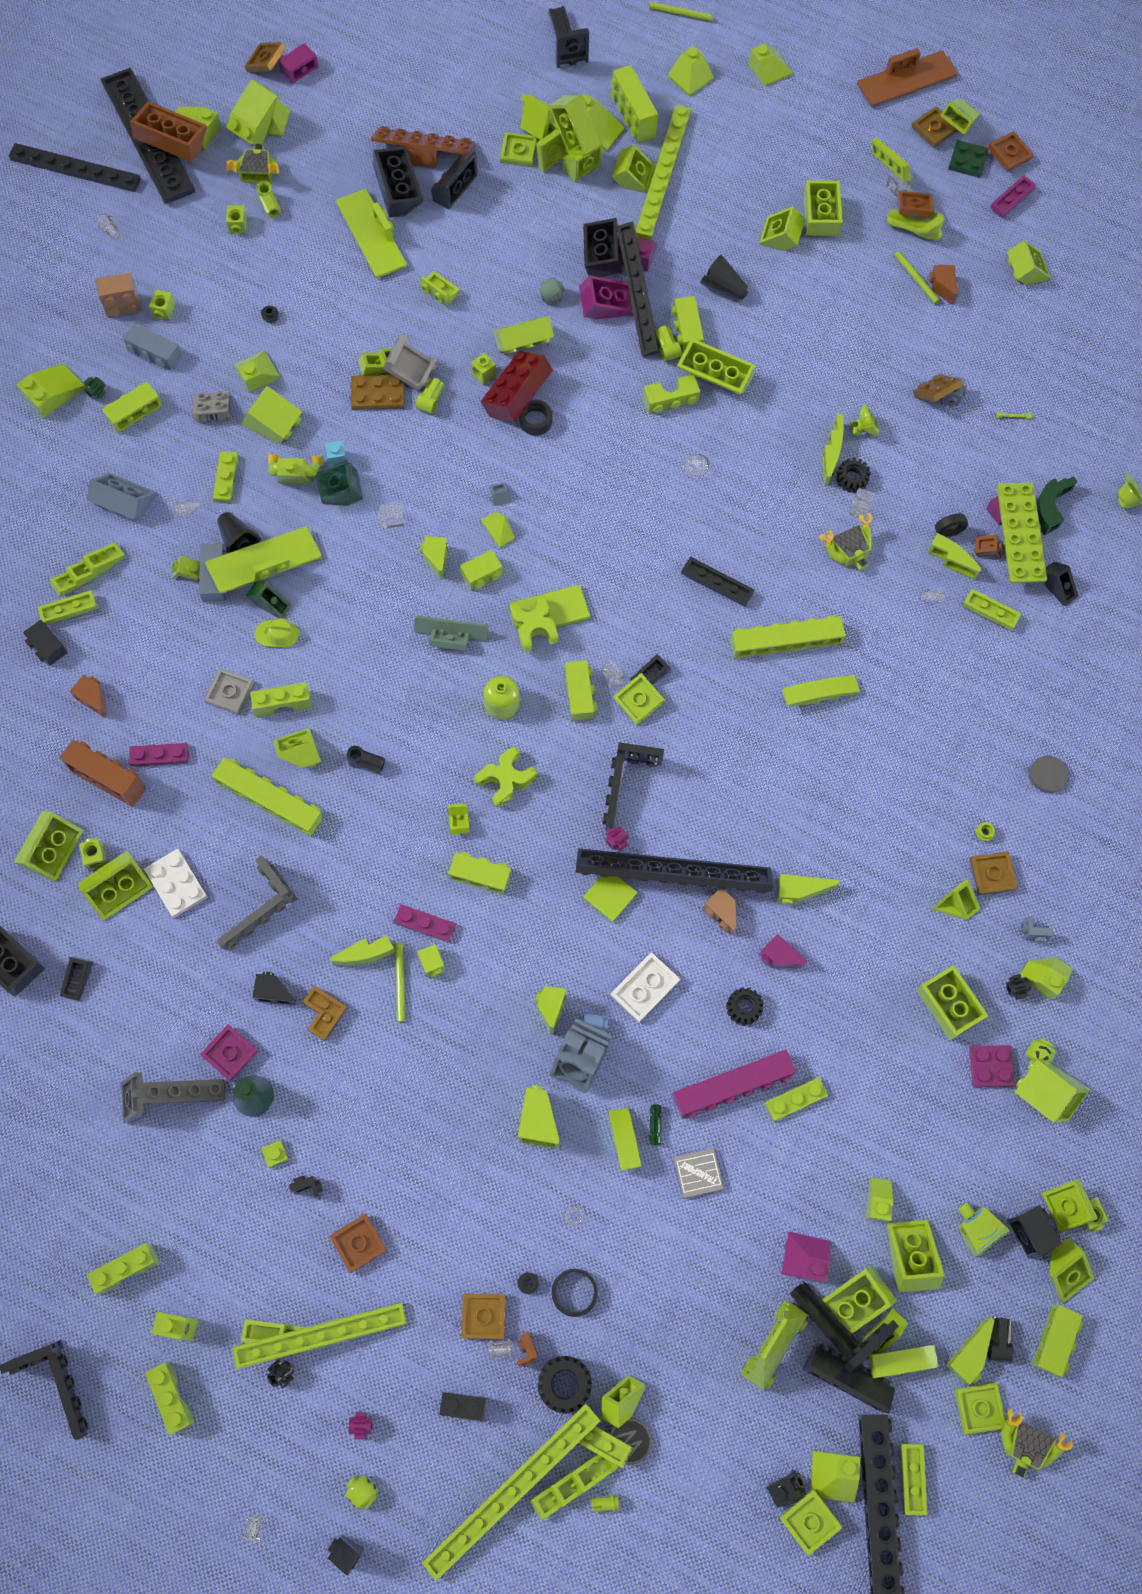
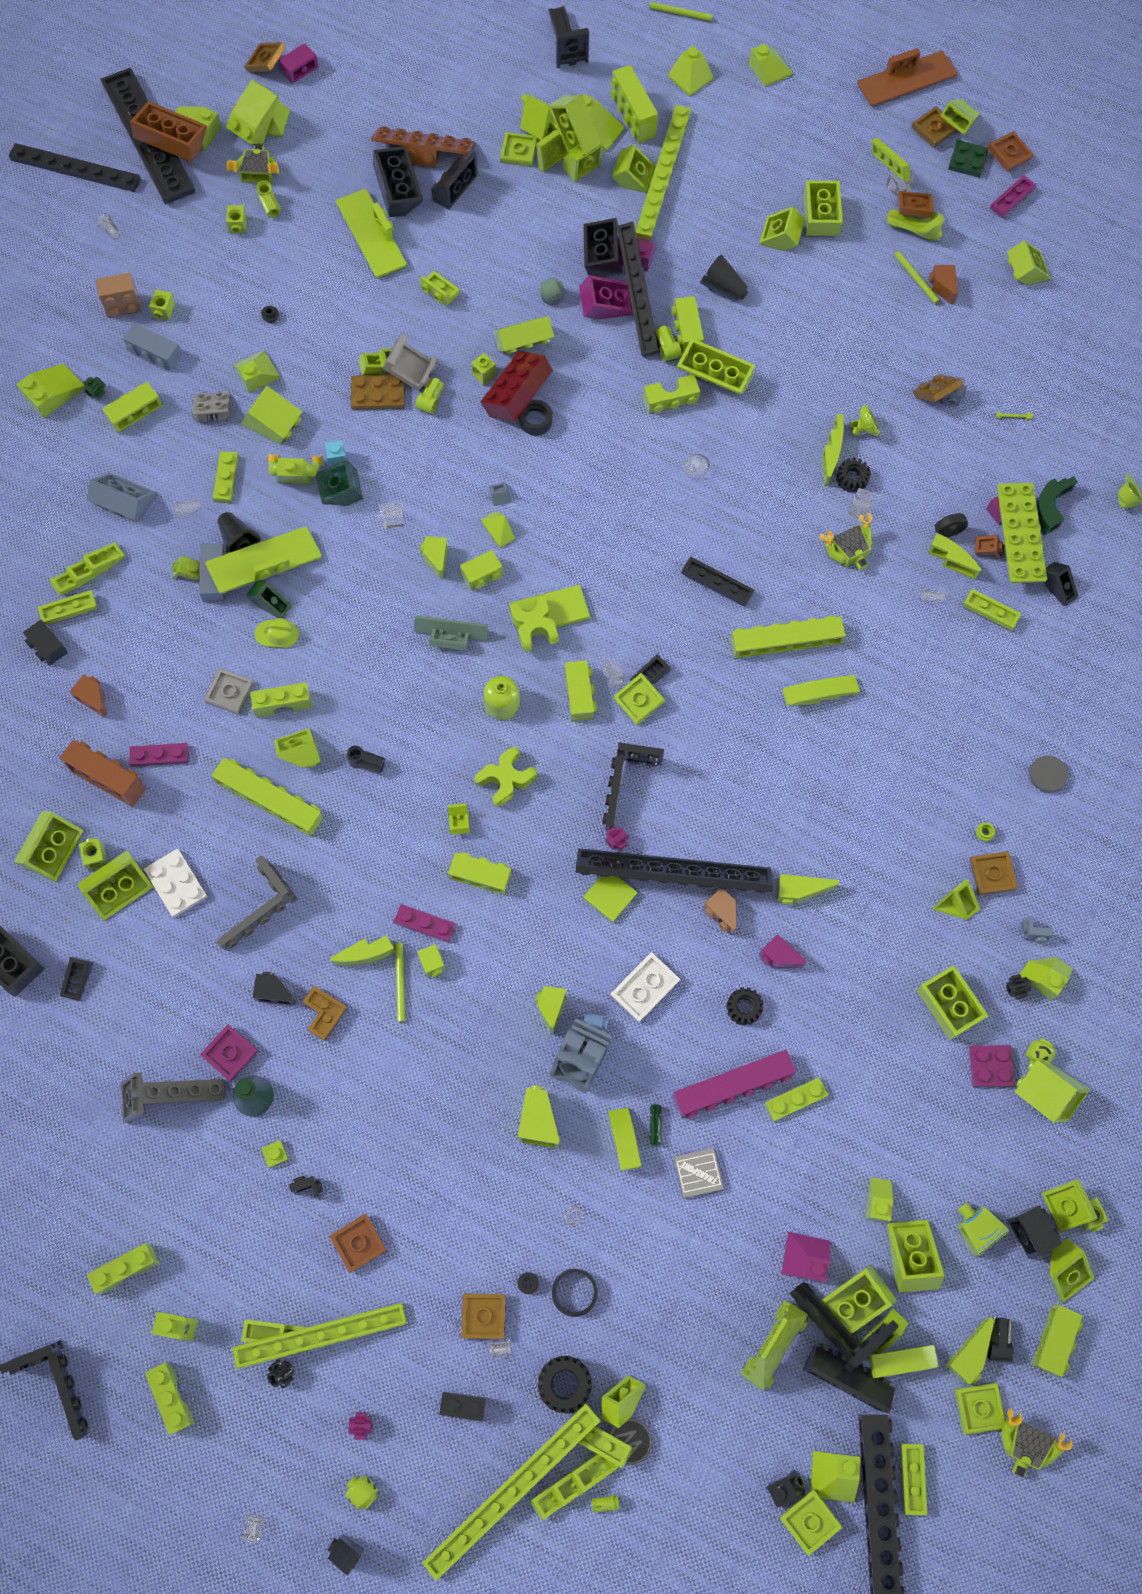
dark orange bracket [516,1332,538,1367] -> none

